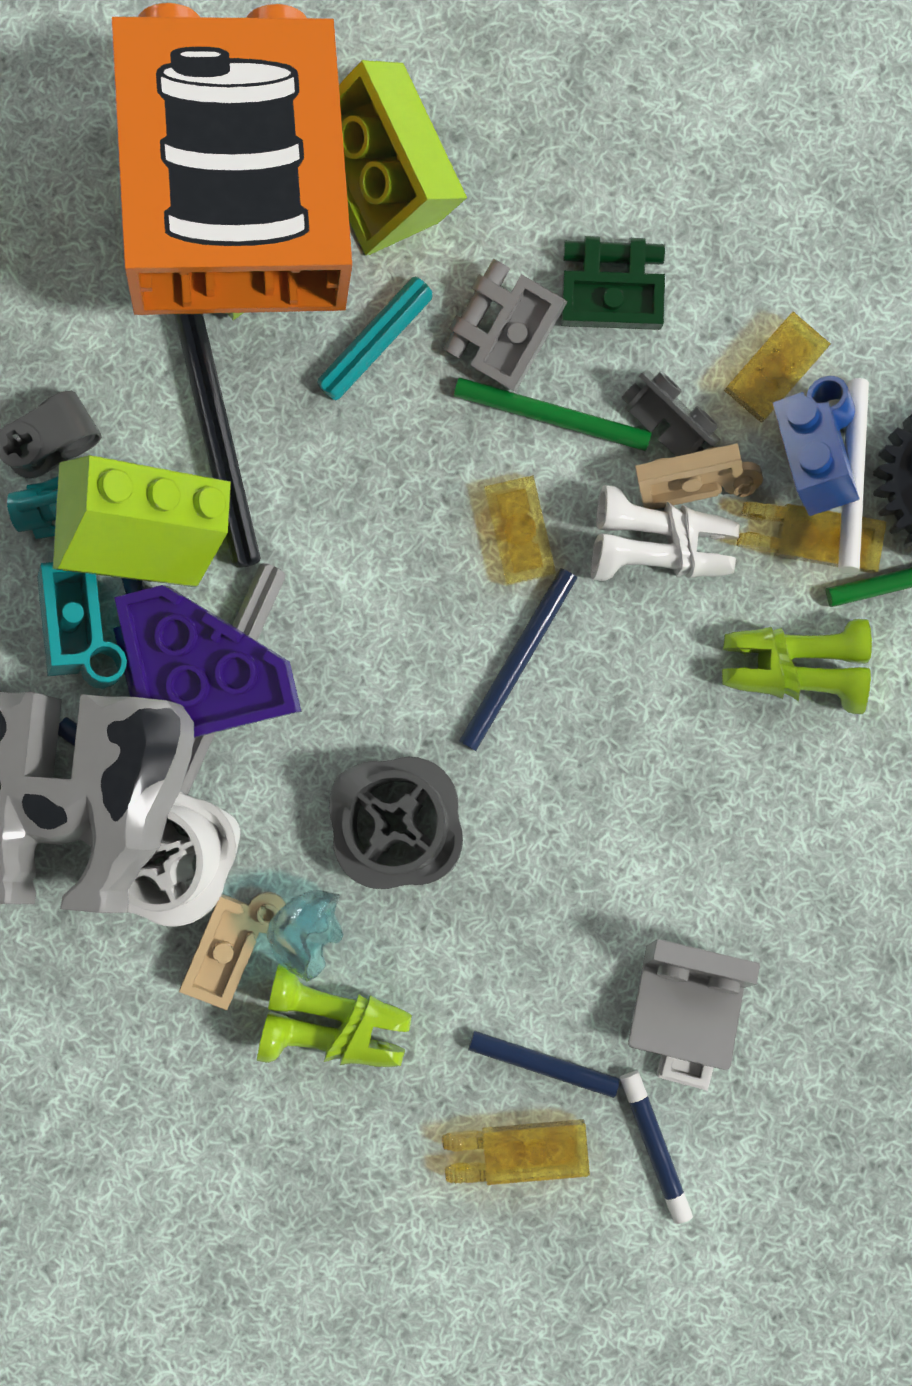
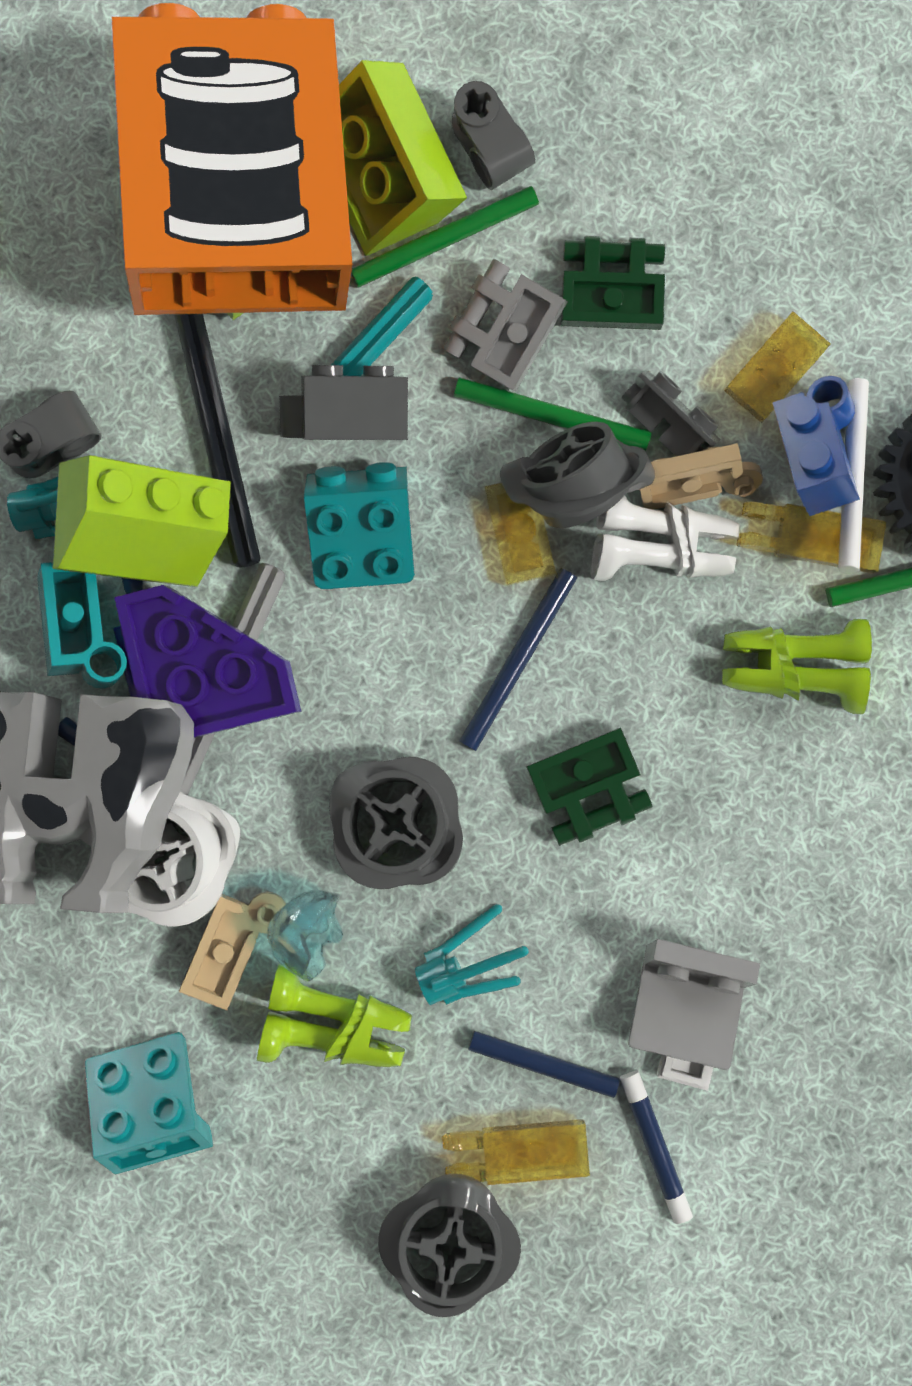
none -> teal bracket [85,1032,213,1175]
none -> dark grey hinge [279,365,408,440]
none -> teal bracket [304,462,415,589]
none -> green bar [351,186,539,288]
none -> dark grey piece [378,1174,521,1317]
none -> teal plant [415,904,529,1005]
none -> dark grey piece [452,81,535,190]
none -> dark grey piece [500,422,655,528]
none -> dark green plate [526,728,653,846]

